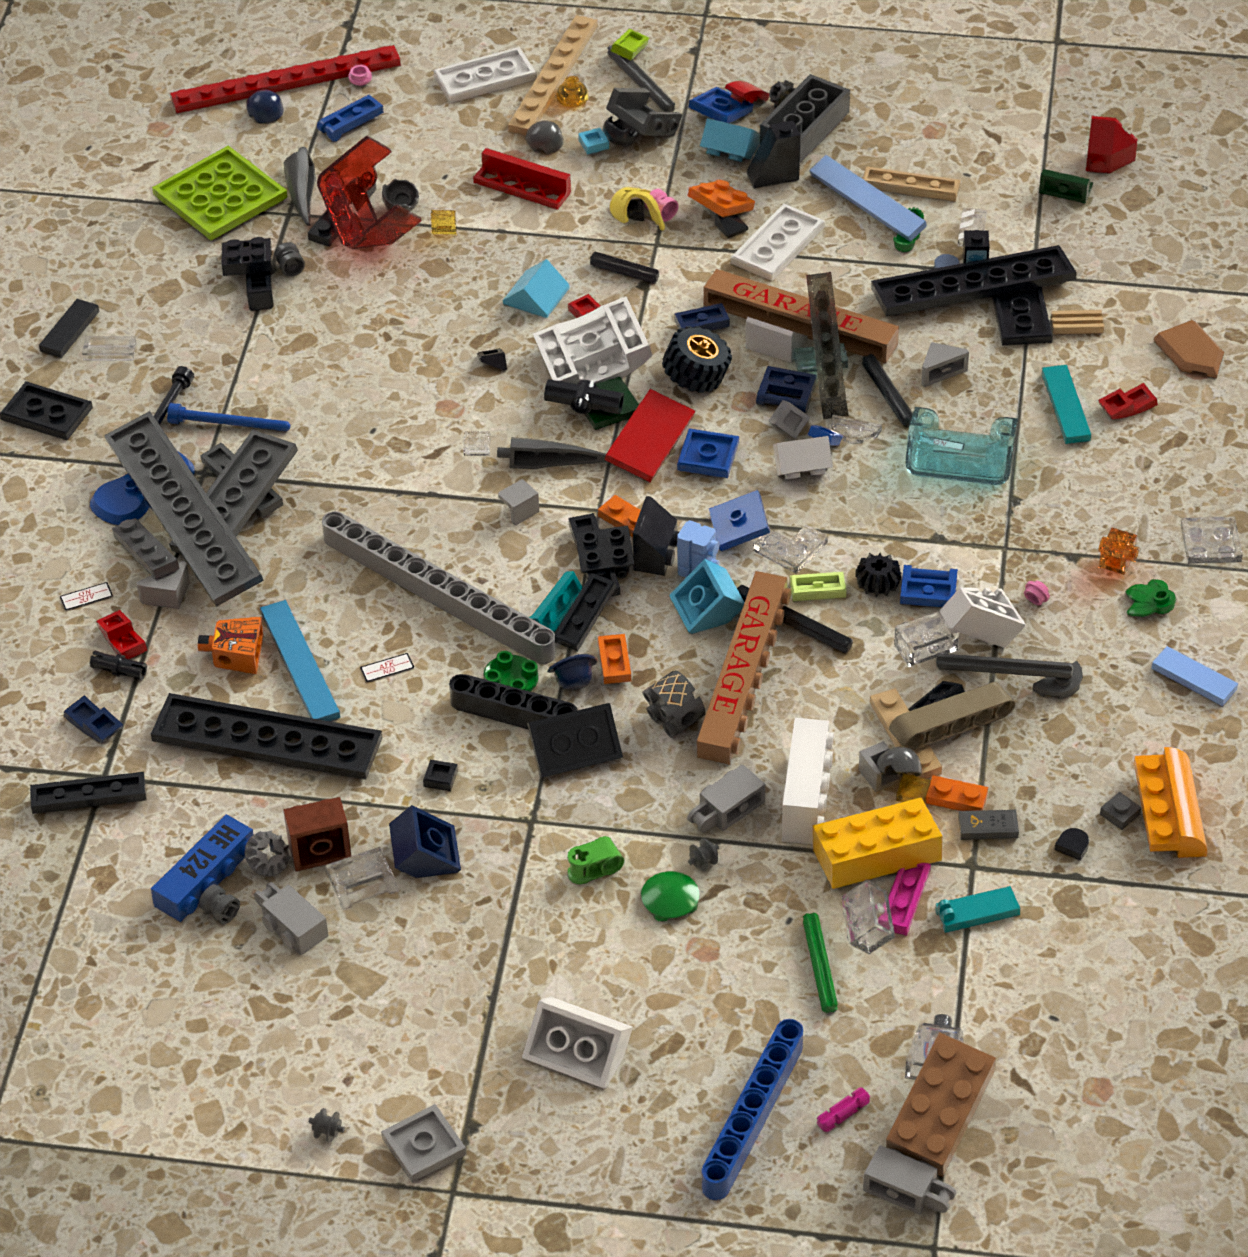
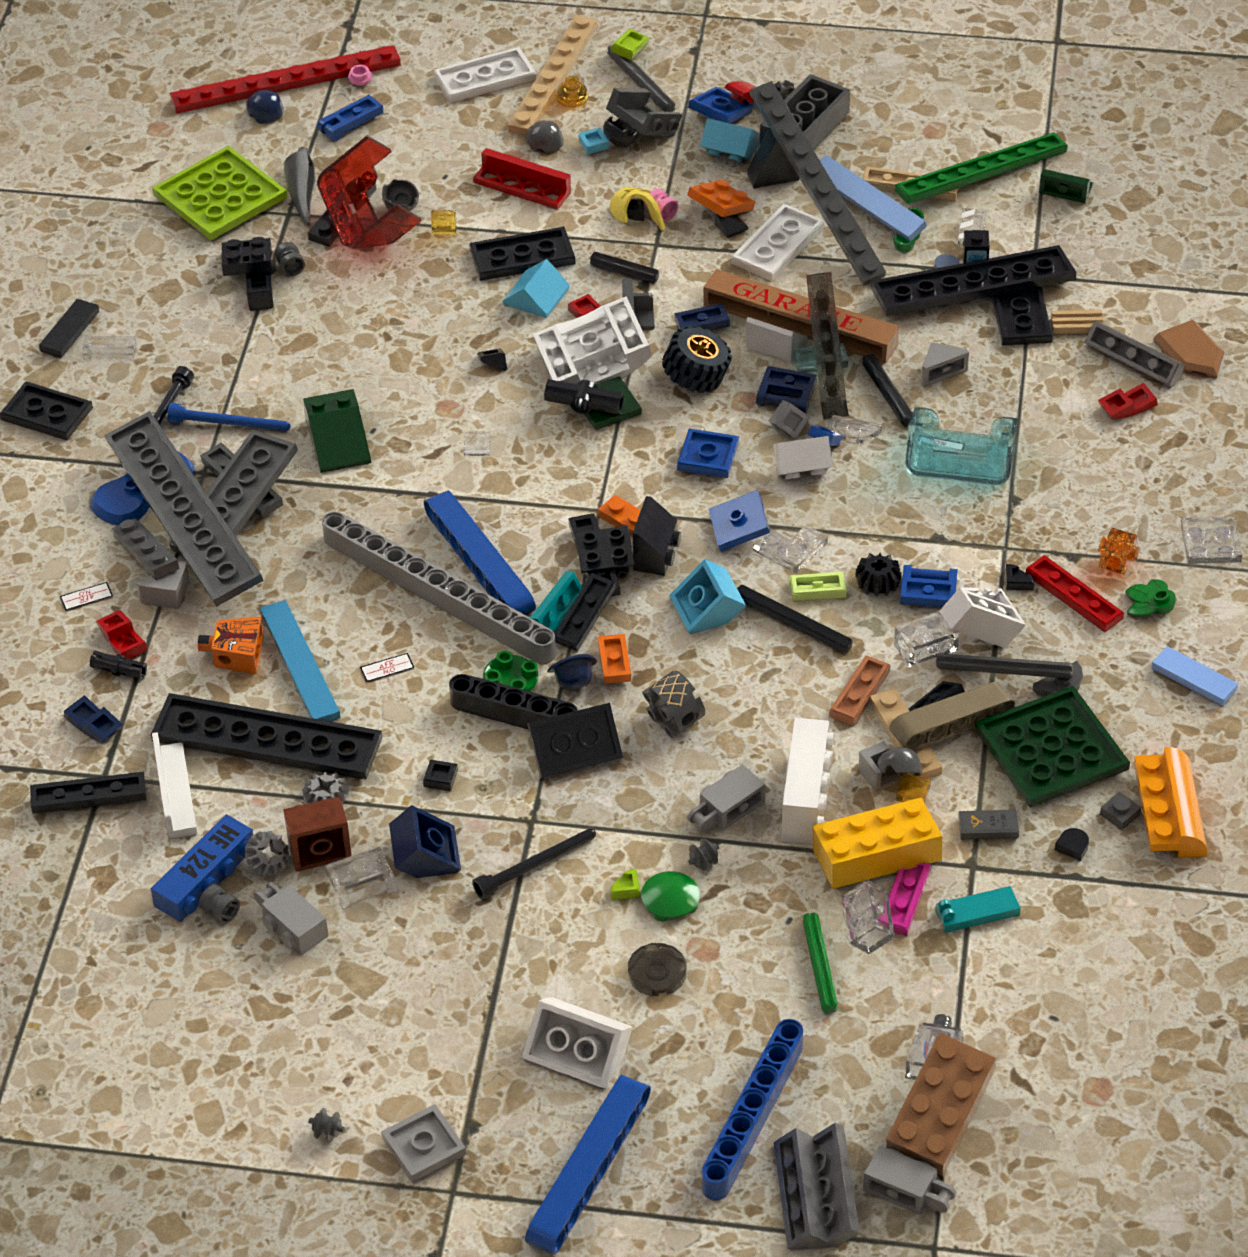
dark grey piece [497,437,608,469] -> none
light grey panel [498,479,539,525] -> none
bright green piece [567,836,625,885] -> none
red tile [604,389,695,483] -> none
light blue brick [677,520,720,578] -> none
medium nougat brick [697,571,791,765] -> none
dark pink axle [817,1087,870,1132] -> none
orange plate [926,775,988,811] -> none
bright pink plate [1024,581,1050,605] -> none
teal tile [1041,365,1092,444] -> none
red slope [1086,116,1138,174] -> none
none -> white panel [152,732,197,839]
none -> light grey gear [302,770,348,804]
none -> dark green slope [303,389,372,473]
none -> blue beam [423,490,536,615]
none -> black tile [469,227,576,281]
none -> black piece [472,828,596,900]
none -> blue beam [525,1075,651,1255]
none -> lime tile [611,868,640,900]
none -> dark grey panel [622,278,655,330]
none -> clear smoke tile [628,943,687,996]
none -> dark grey plate [750,81,886,286]
none -> flat silver slope [774,1122,860,1250]
none -> nougat tile [829,655,891,726]
none -> green tile [895,132,1068,204]
none -> dark green plate [975,686,1130,807]
none -> black tile [1006,564,1034,590]
none -> red tile [1025,555,1124,632]
none -> light grey brick [1084,320,1184,386]

